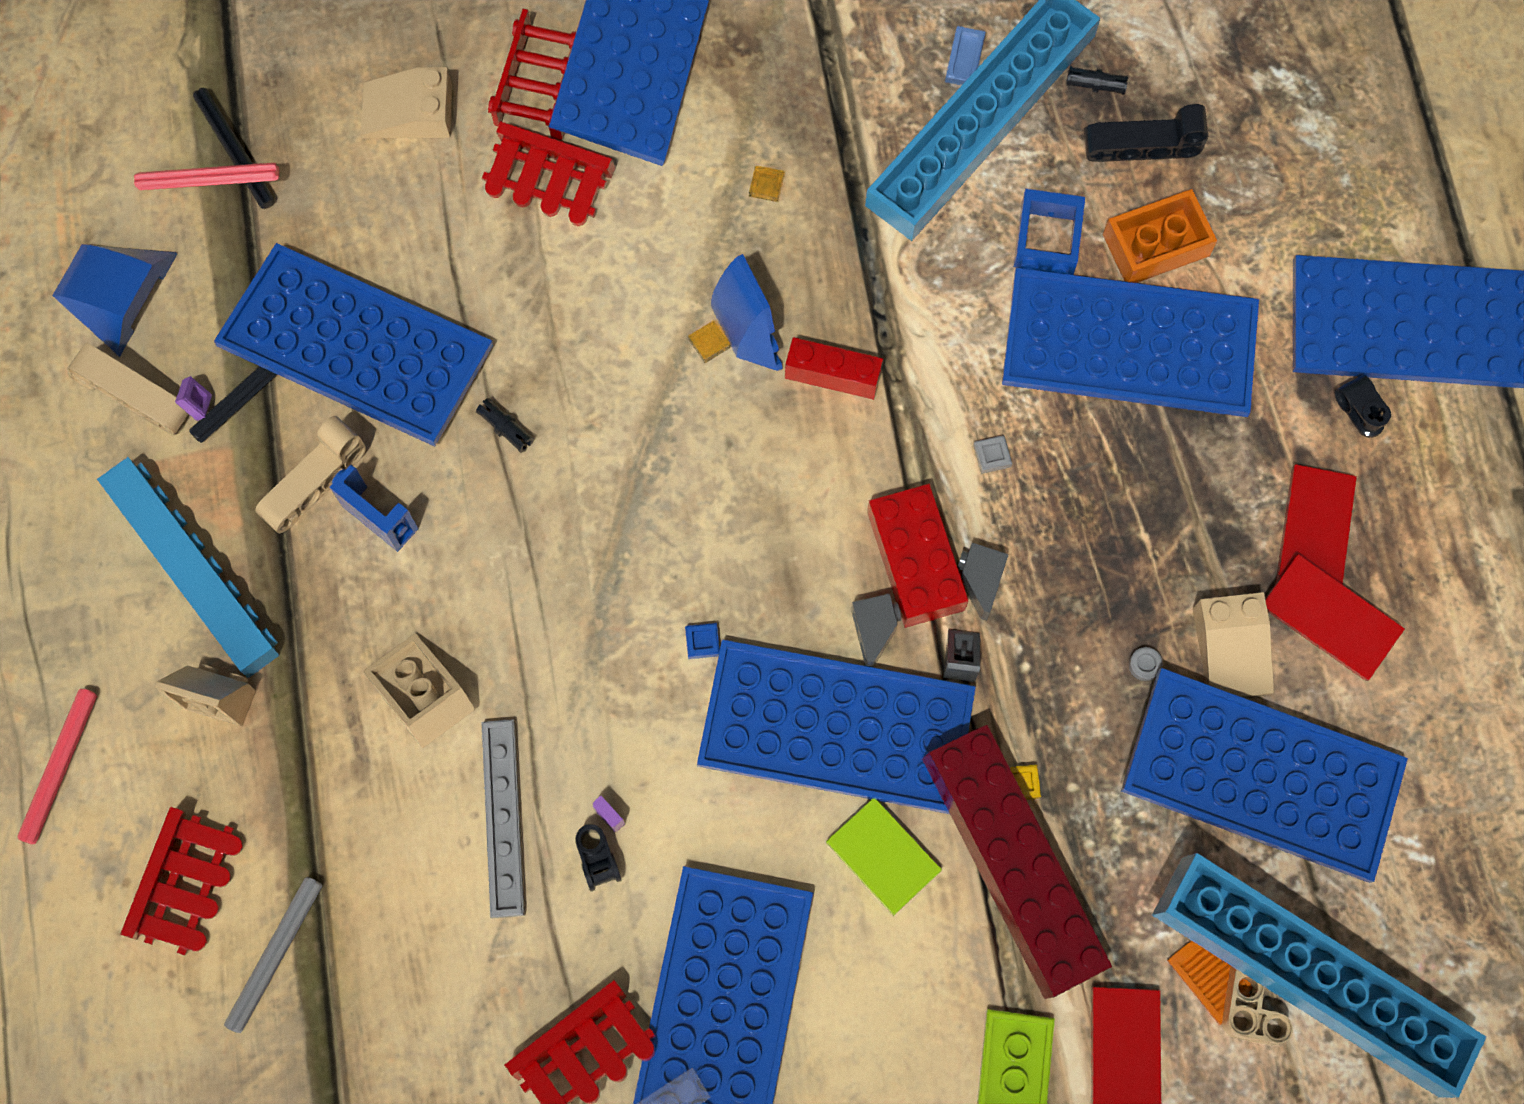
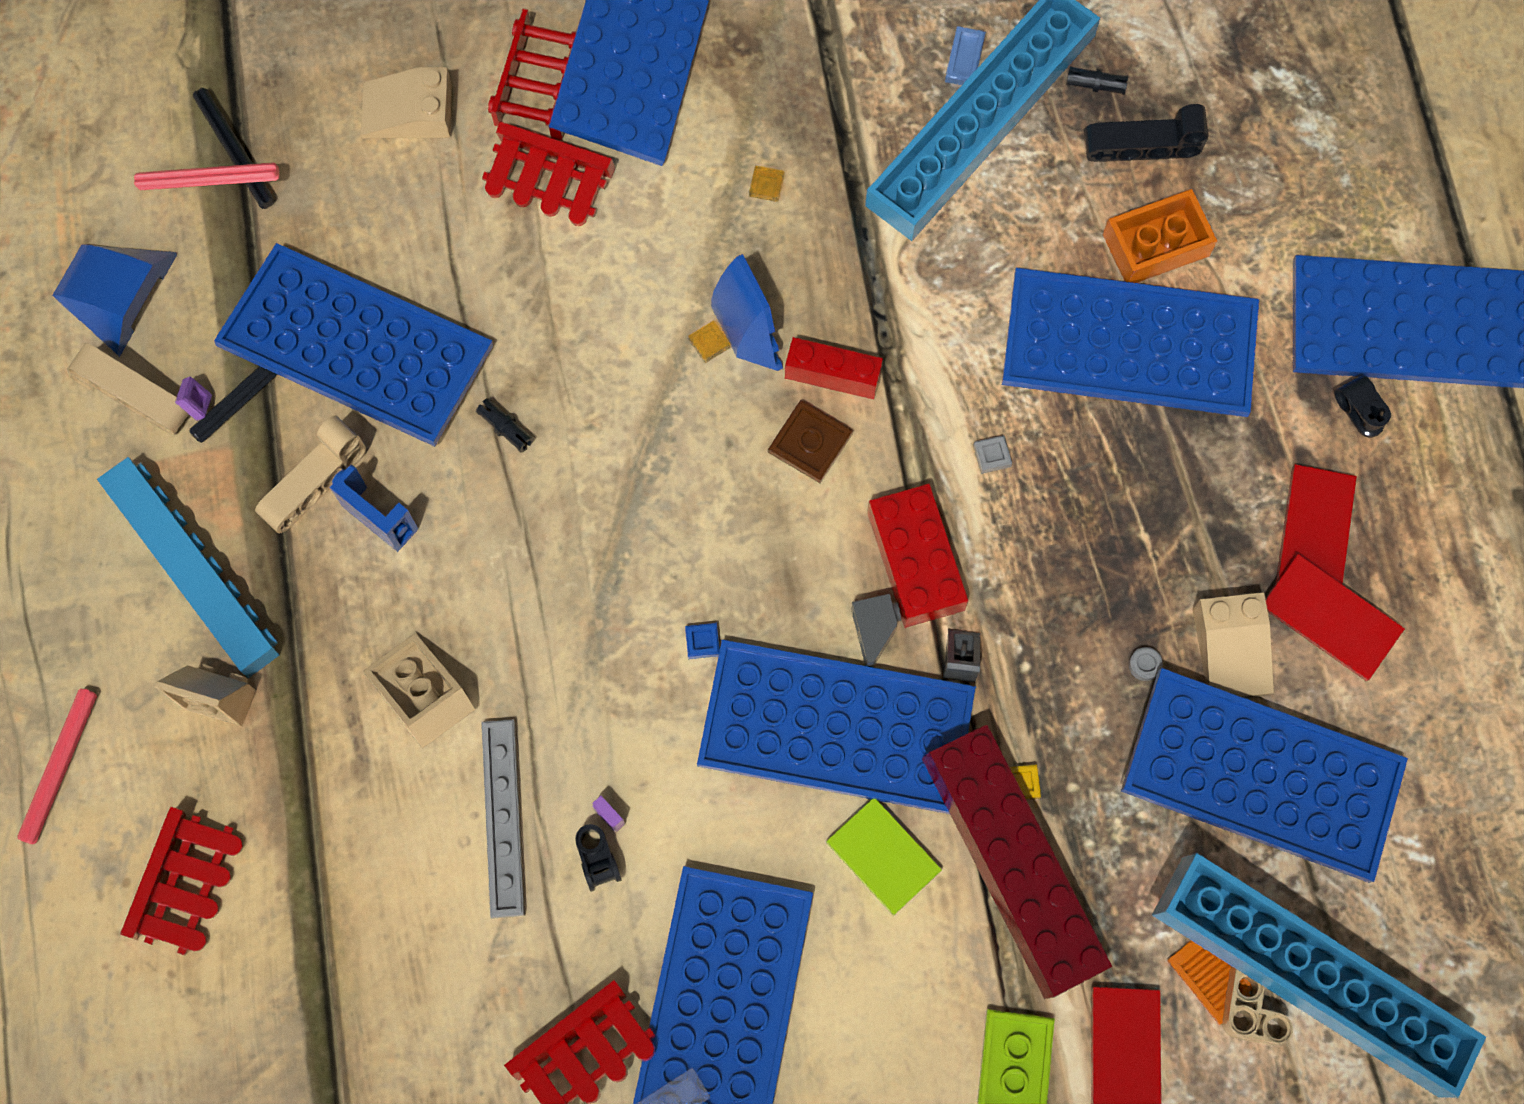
light grey axle [224,877,322,1033] -> none
dark grey slope [957,543,1009,621] -> none
blue window [1013,189,1085,275] -> none
none -> reddish brown tile [768,400,853,484]

